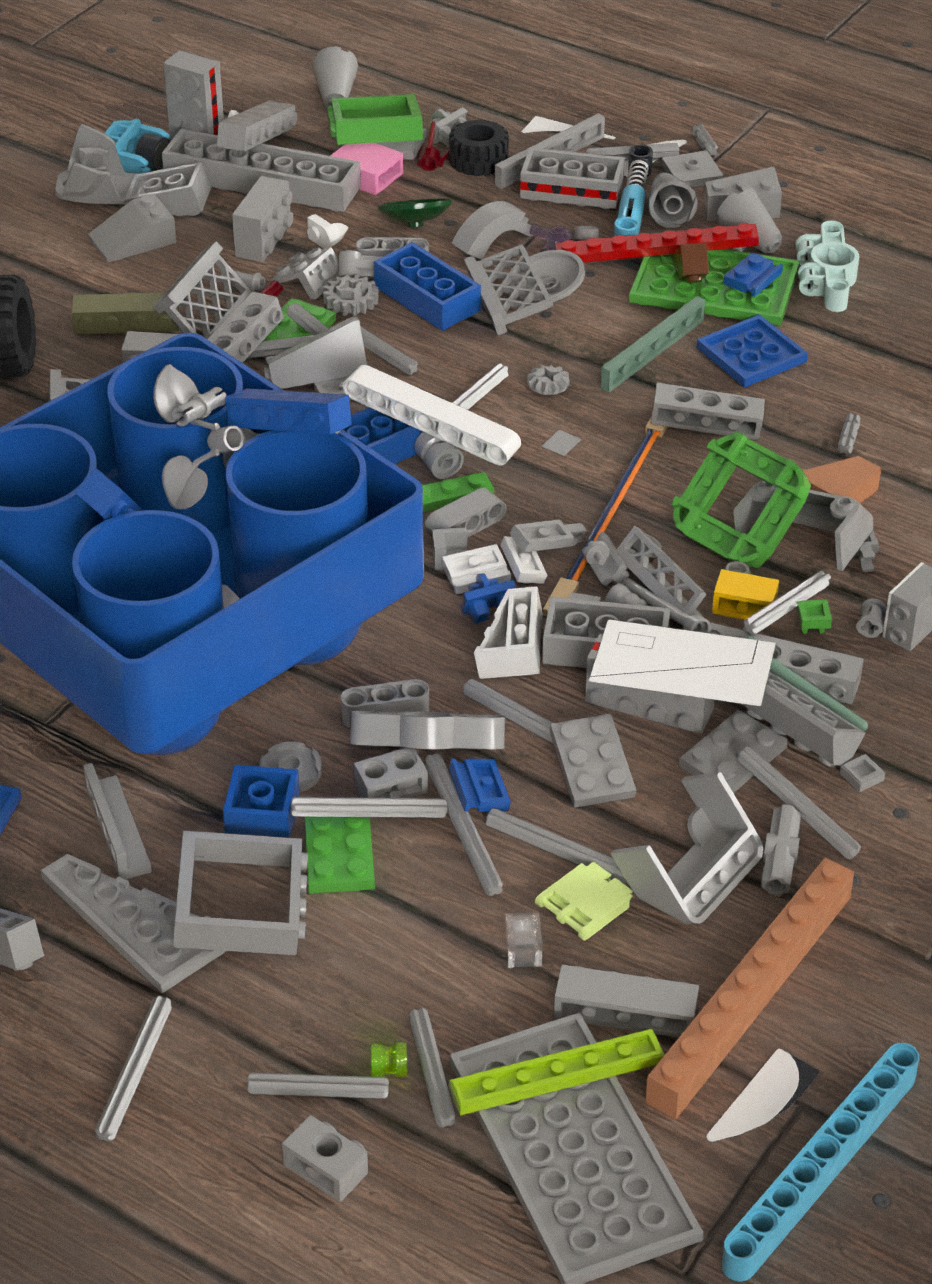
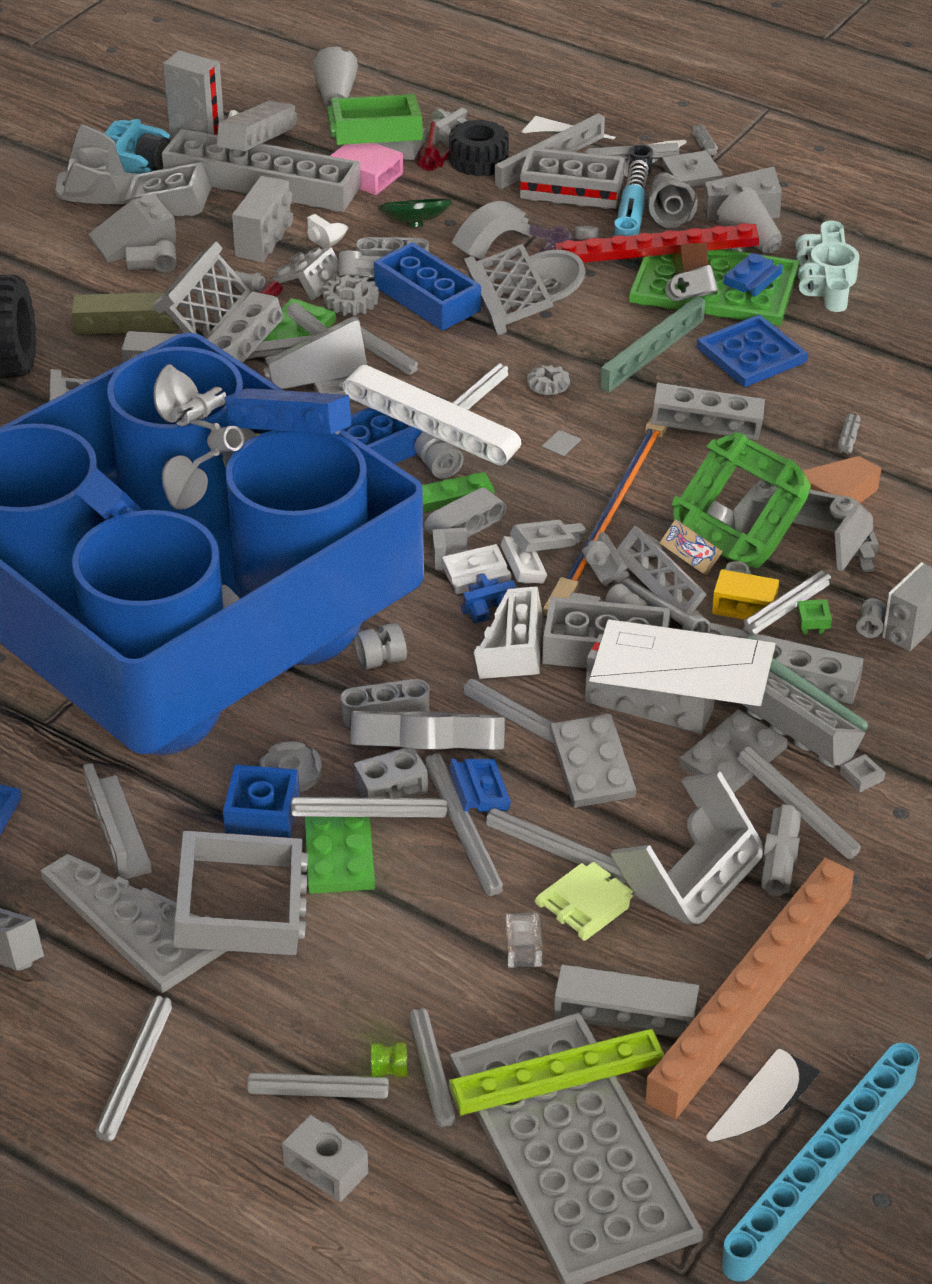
none -> light grey piece [126,240,176,273]
none -> light grey wheel [354,622,407,670]
none -> tile [660,519,723,575]
none -> light grey piece [665,265,718,301]
none -> light grey beam [706,501,735,529]

